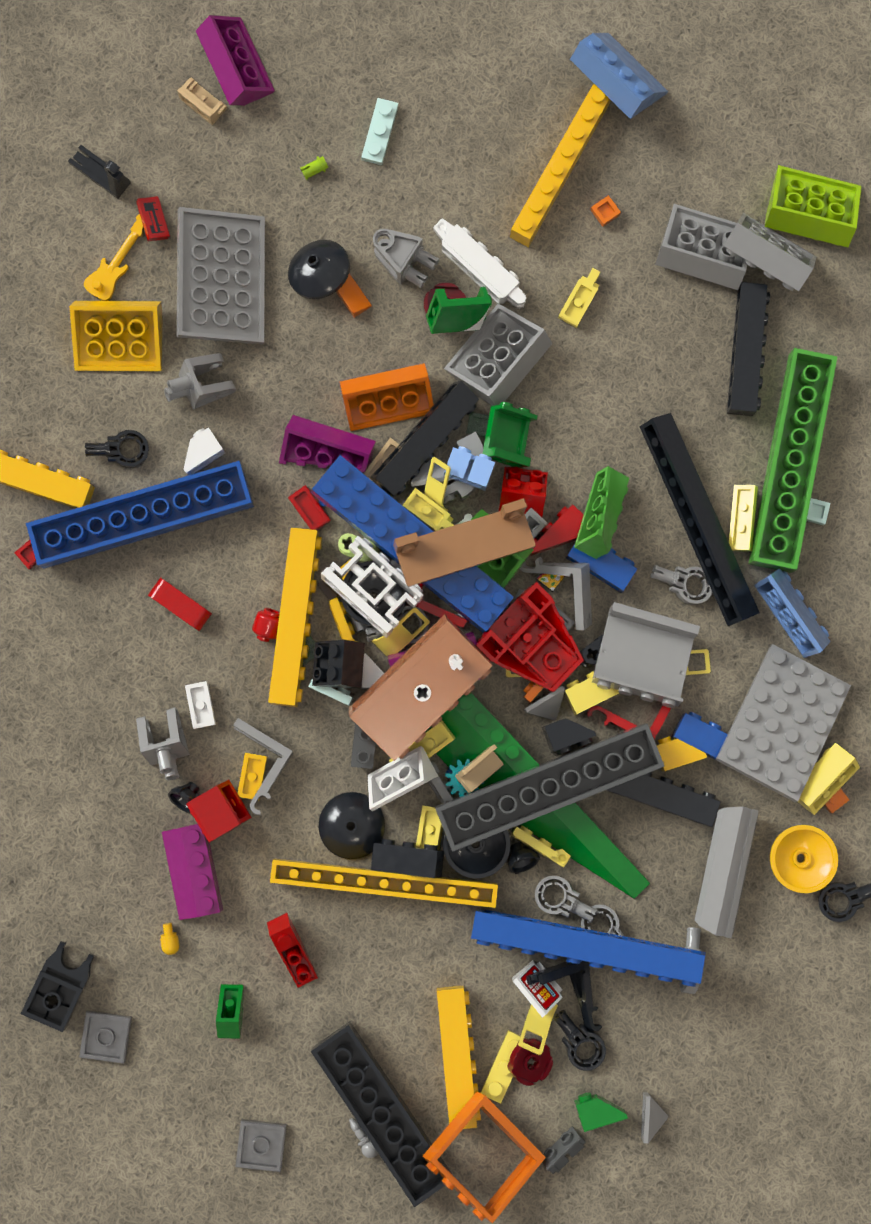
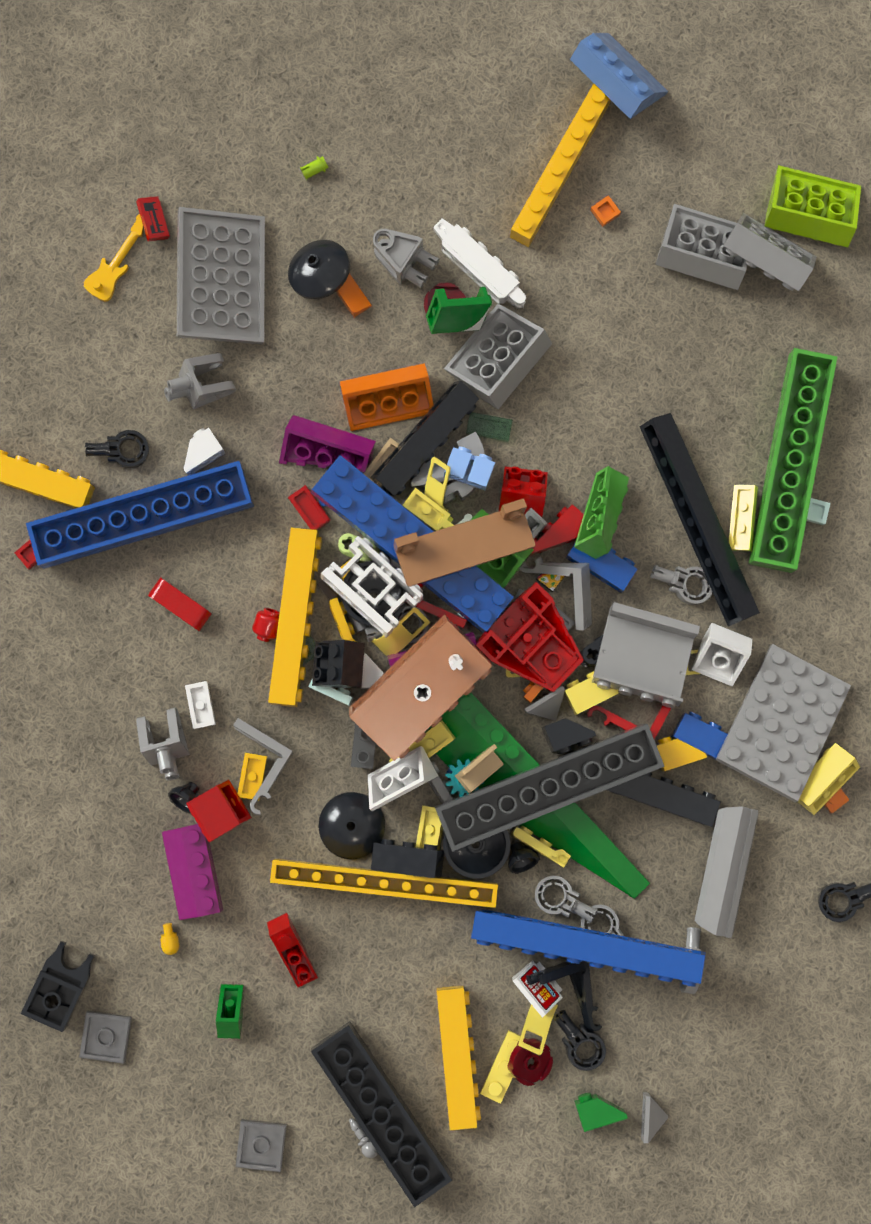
black hinge [68,145,131,199] -> none
yellow slope [69,301,163,371] -> none
tan hinge [177,77,227,125] -> none
magenta slope [196,15,275,106] -> none
light aqua plate [361,98,398,165] -> none
orange window [423,1092,546,1224] -> none
green panel [482,402,538,468] -> none
dark grey hinge [542,1126,586,1174] -> none
light yellow hinge [558,268,600,328] -> none
black brick [727,282,770,416] -> none
medium blue slope [754,568,831,658] -> none
yellow dish [770,825,838,893] -> none
none -> white slope [692,623,753,686]

